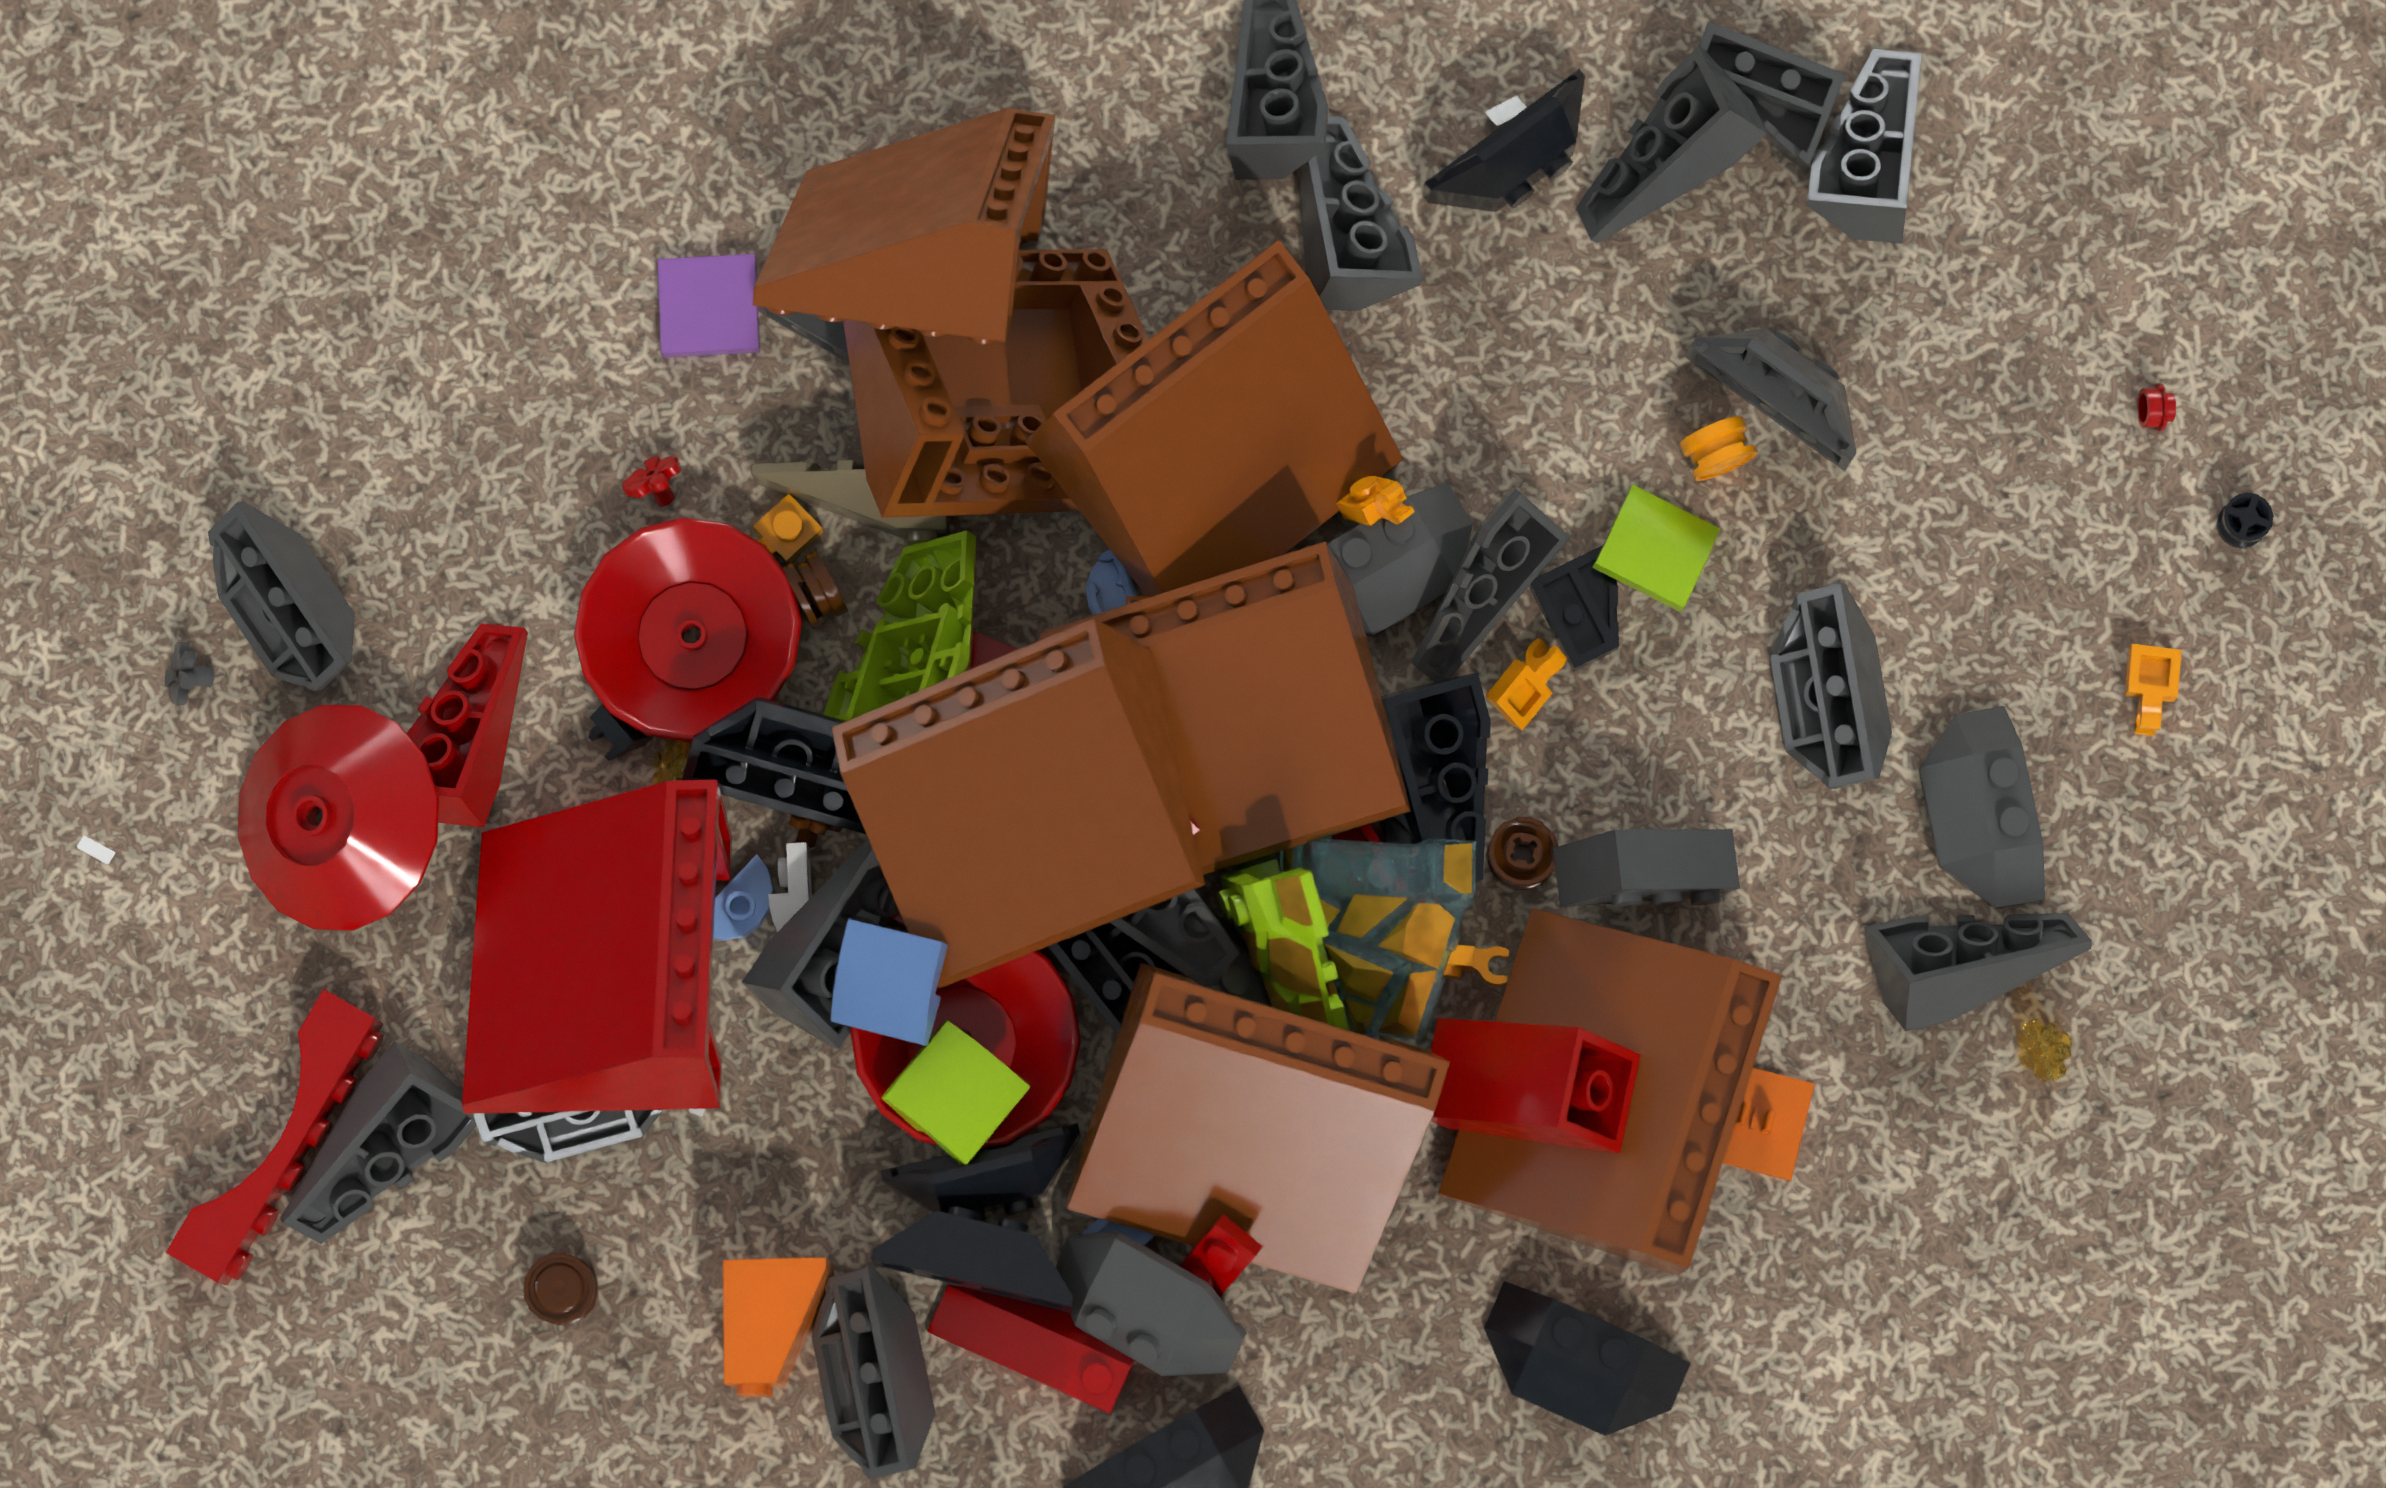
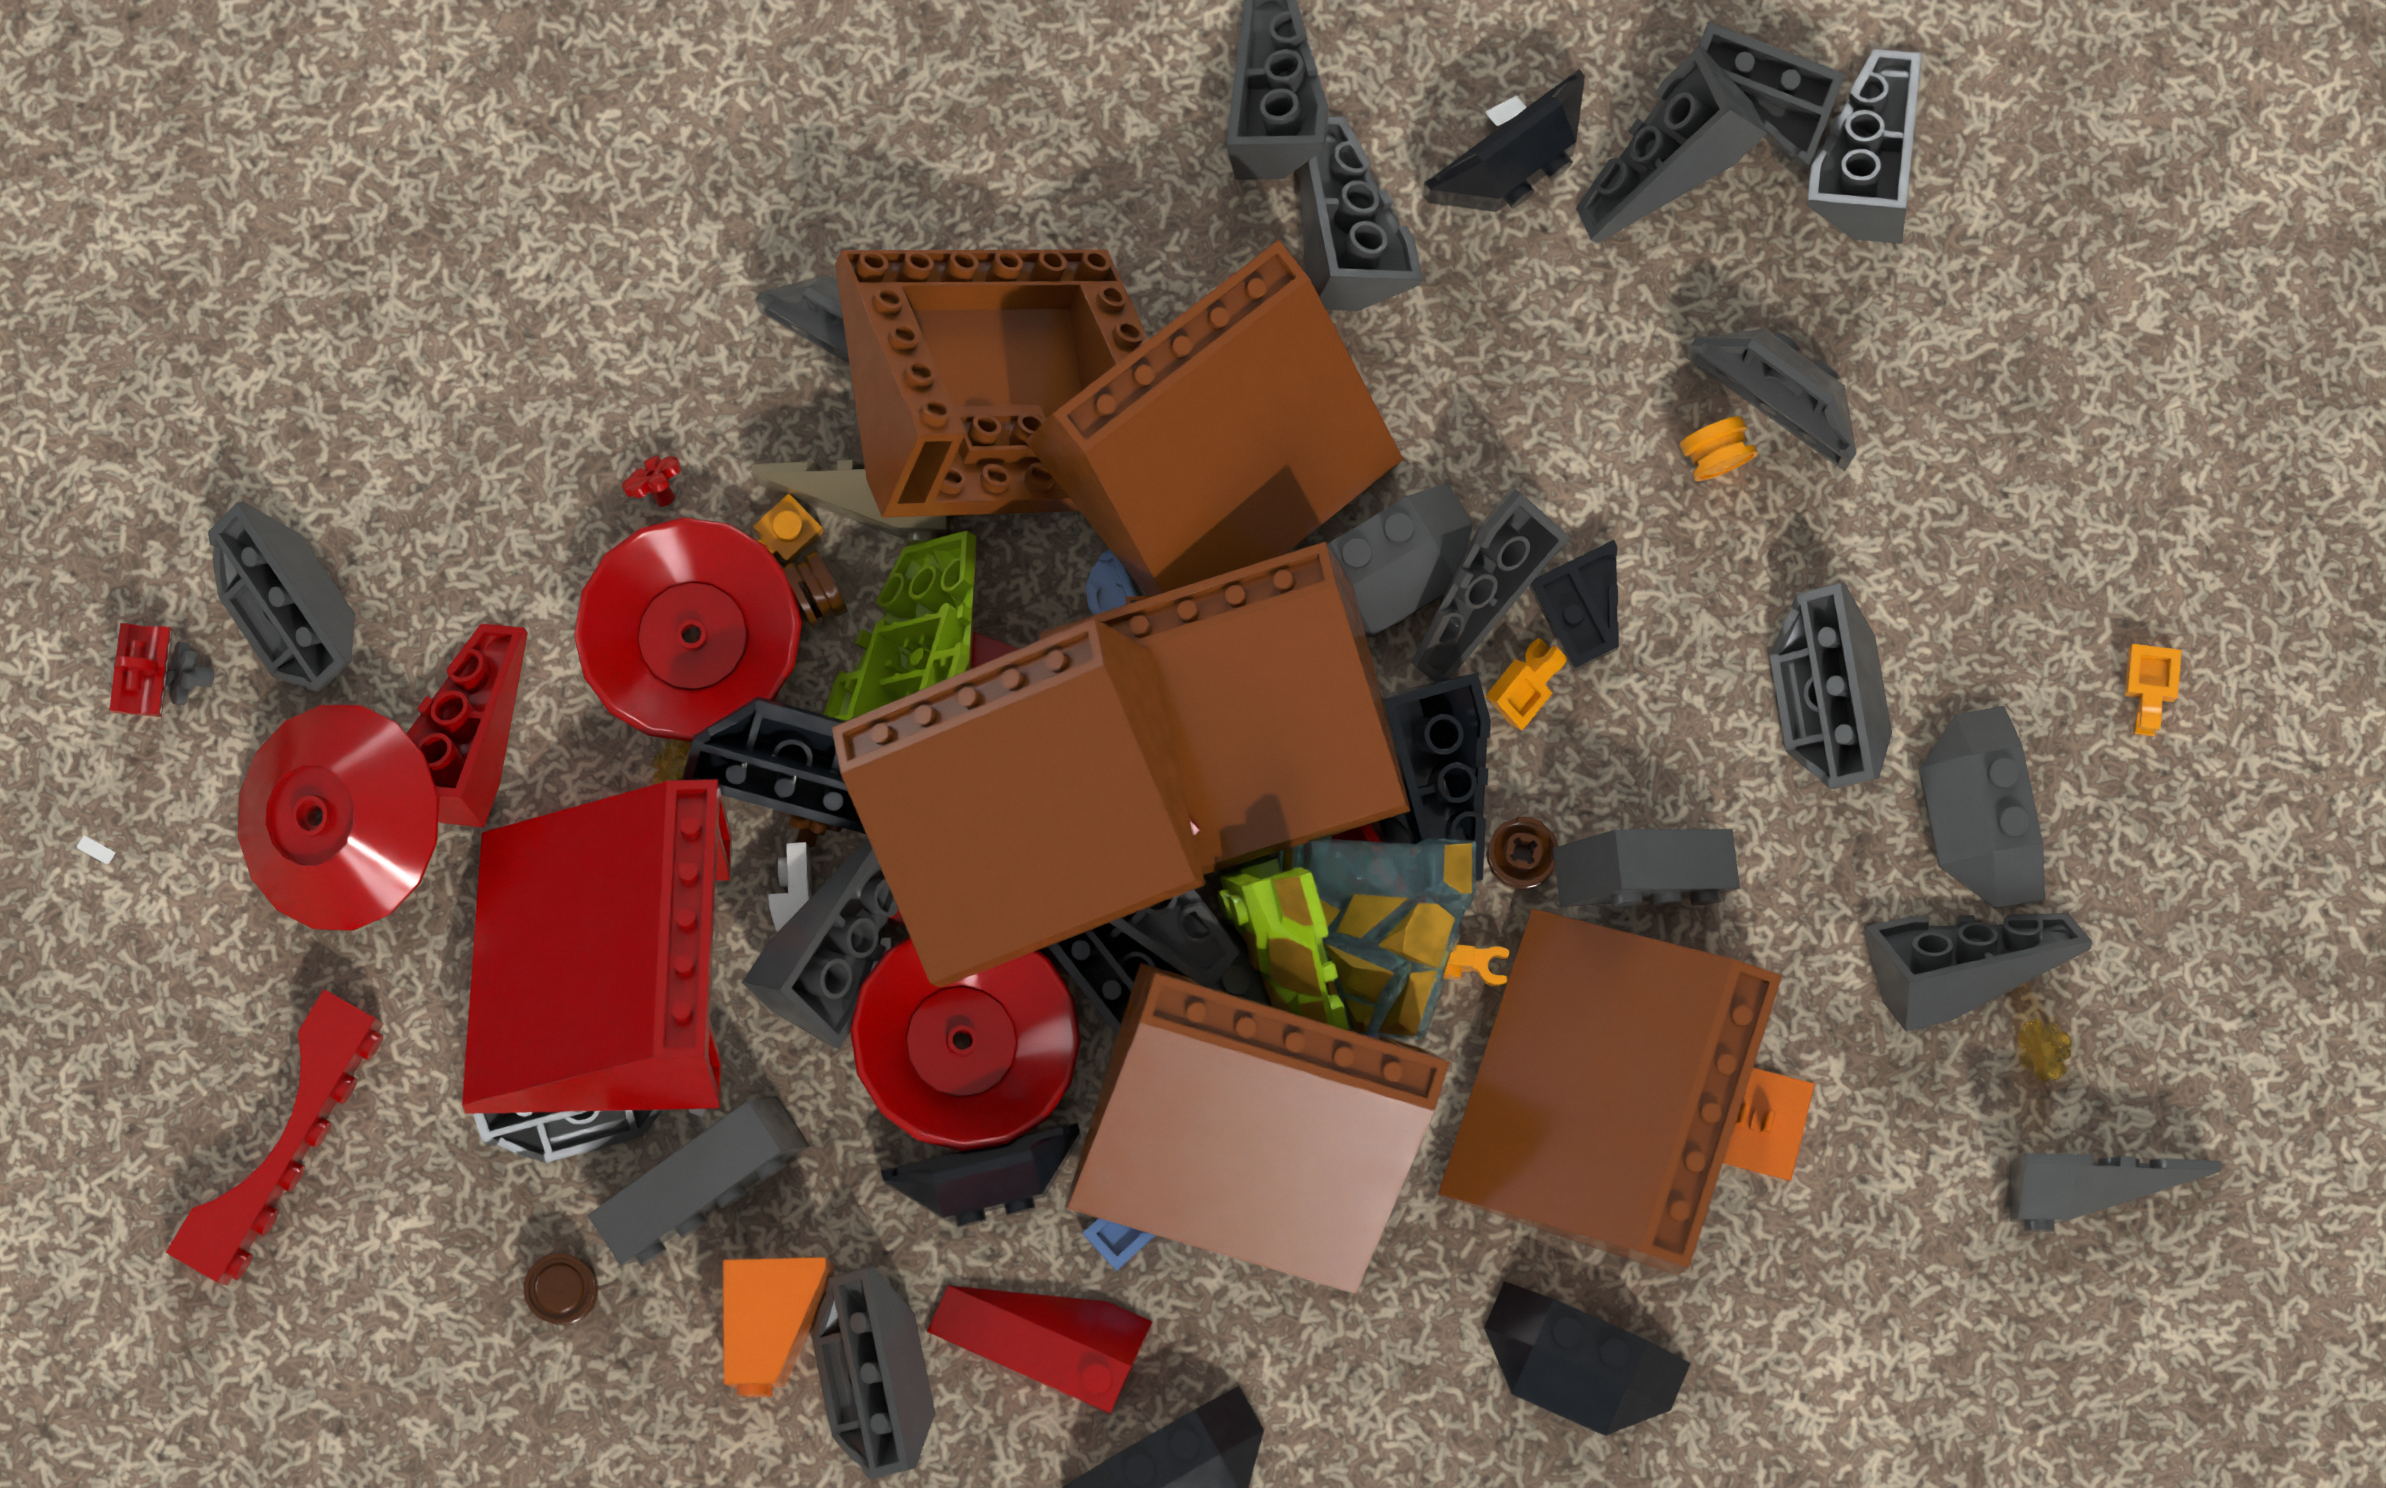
dark grey wedge [280,1041,477,1244] -> none
black tile [588,704,654,761] -> none
medium lavender tile [658,254,760,358] -> none
light blue plate [713,854,773,941] -> none
dark orange slope [753,108,1056,344] -> none
medium blue slope [831,919,948,1046] -> none
black wedge [871,1206,1074,1313] -> none
lime slope [881,1020,1030,1165] -> none
dark grey wedge [1056,1232,1247,1376] -> none
red hinge [1178,1214,1263,1297] -> none
light orange plate [1336,476,1415,526] -> none
red slope [1431,1018,1641,1154] -> none
lime slope [1592,484,1720,612] -> none
red plate [2137,383,2176,431] -> none
black wheel [2216,493,2274,549] -> none
none -> red hips [109,623,173,717]
none -> dark grey wedge [588,1096,810,1267]
none -> dark grey wedge [2009,1153,2221,1232]

